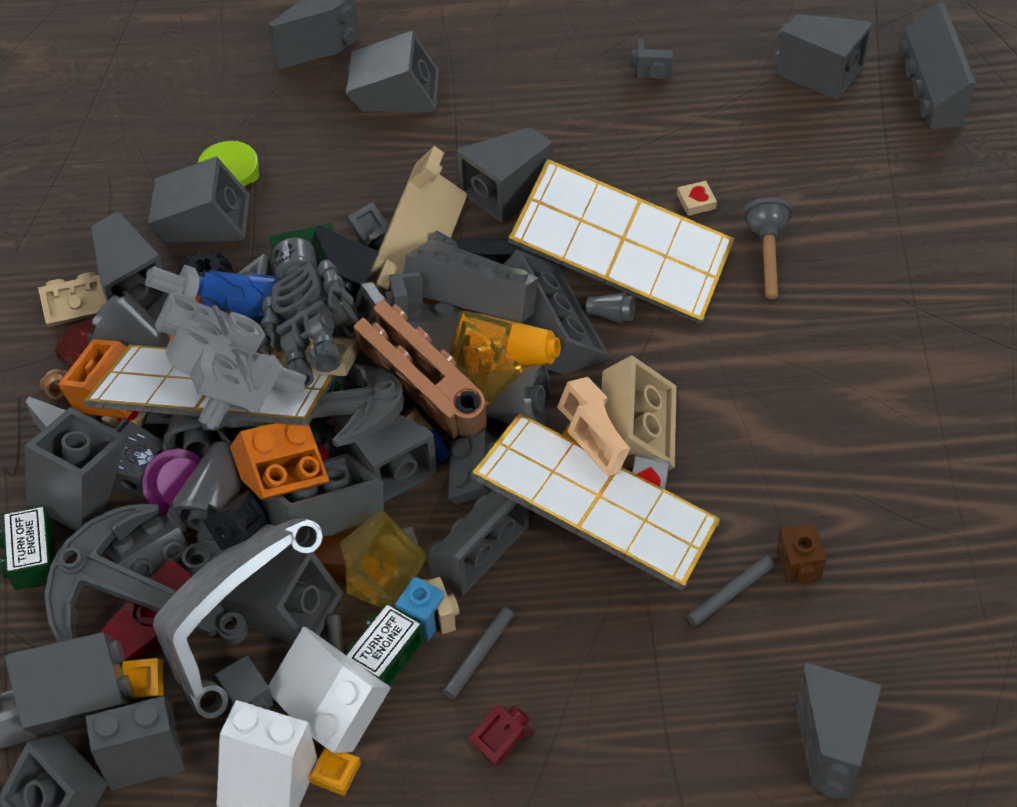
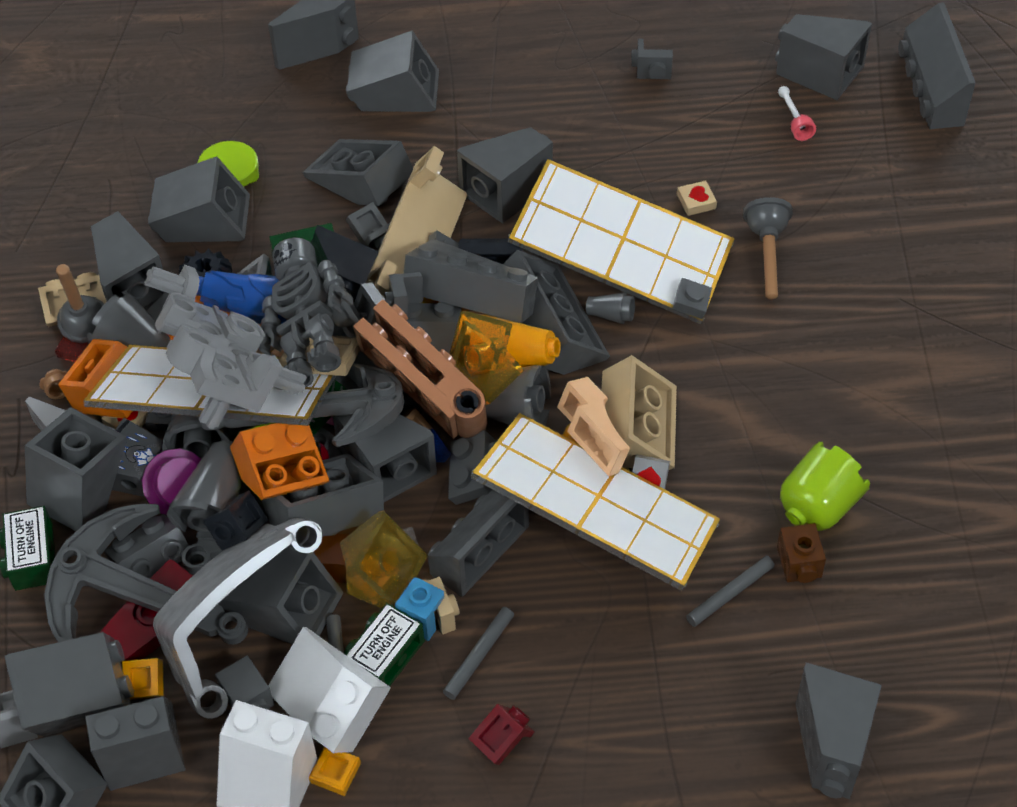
none -> dark grey piece [56,264,104,343]
none -> dark grey slope [302,139,413,207]
none -> dark grey plate [672,278,712,319]
none -> coral hinge [778,86,817,141]
none -> lime cylinder [780,441,870,531]

